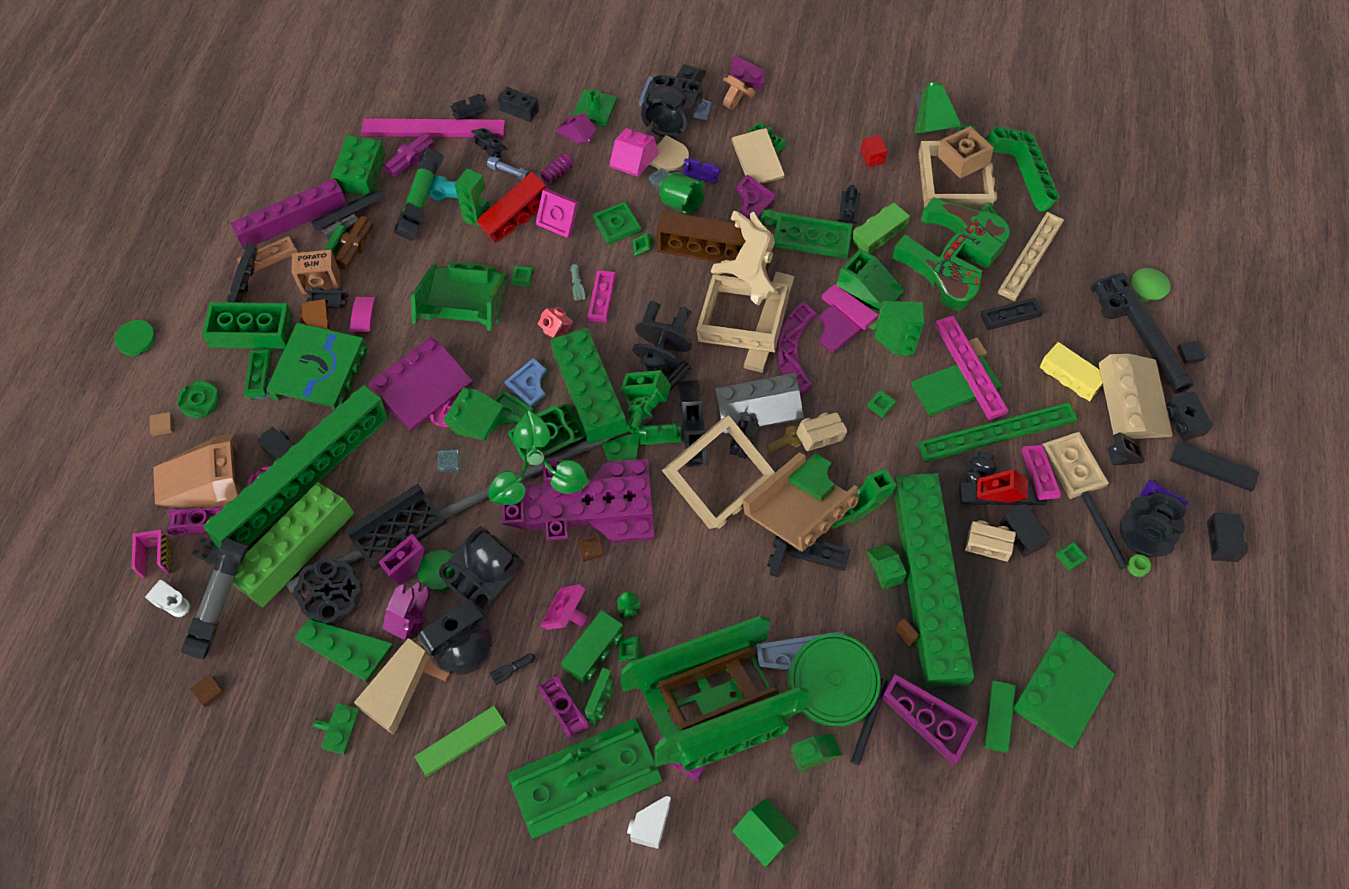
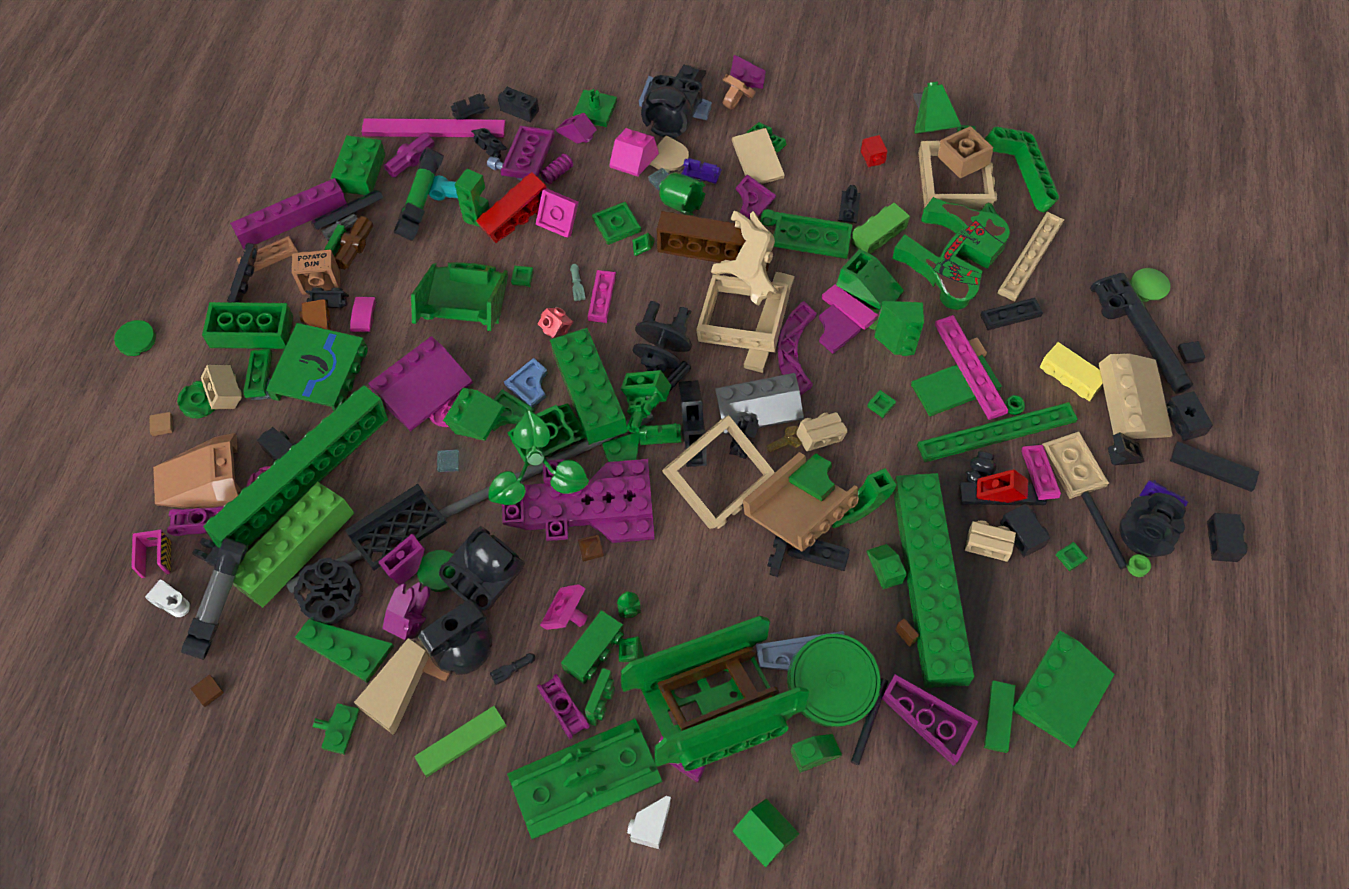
none -> tan brick [201,365,242,409]
none -> magenta tile [501,126,555,179]
none -> green plate [1004,395,1025,415]

